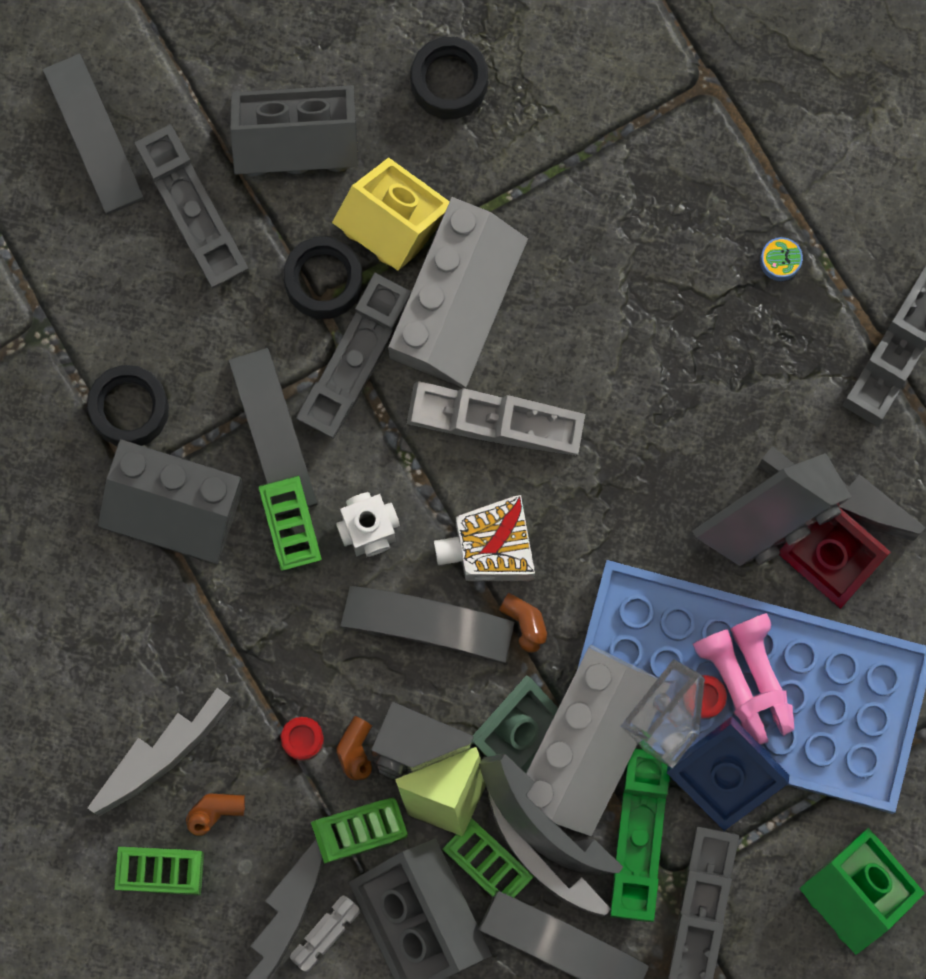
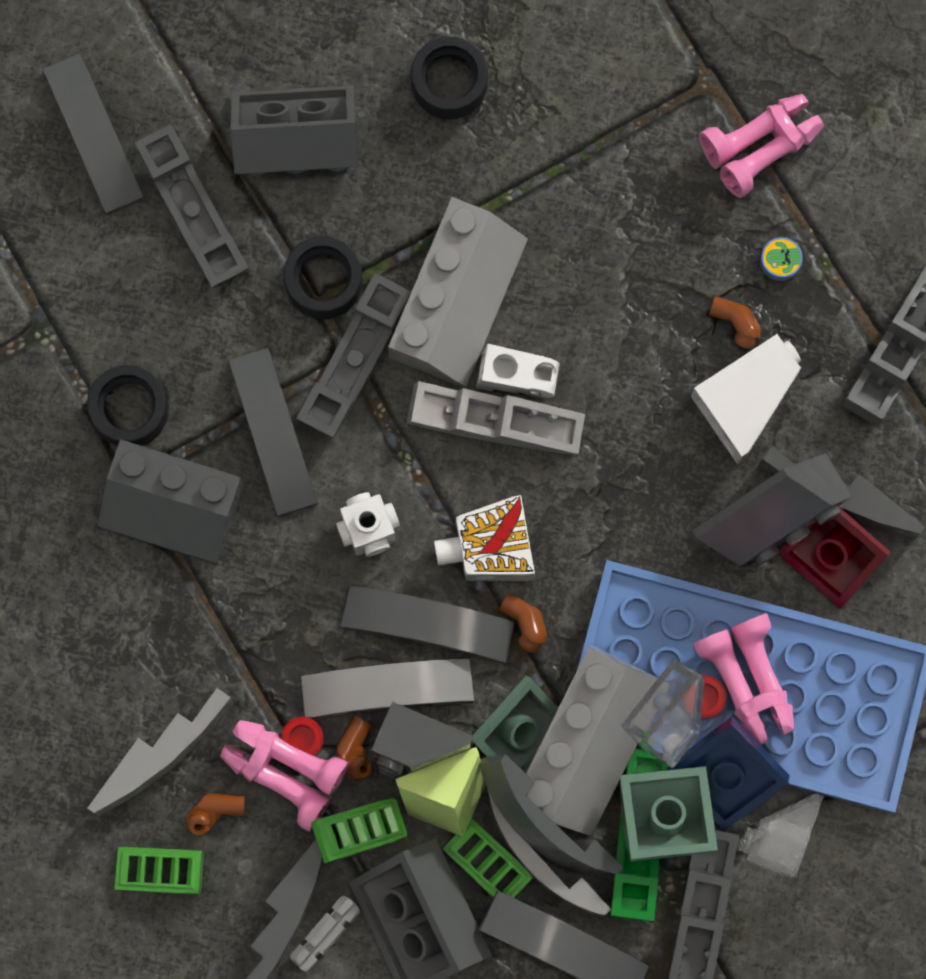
bright green slope [258,475,322,570] -> none
light yellow slope [332,158,450,271] -> none
green slope [799,827,925,955] -> none
none -> bright pink piece [220,720,349,833]
none -> light grey slope [301,659,474,719]
none -> white leg [476,344,560,398]
none -> sand green slope [620,767,718,861]
none -> white slope [691,334,801,465]
none -> bright pink piece [699,94,824,198]
none -> dark orange arm [709,296,761,349]
none -> clear slope [739,794,823,881]

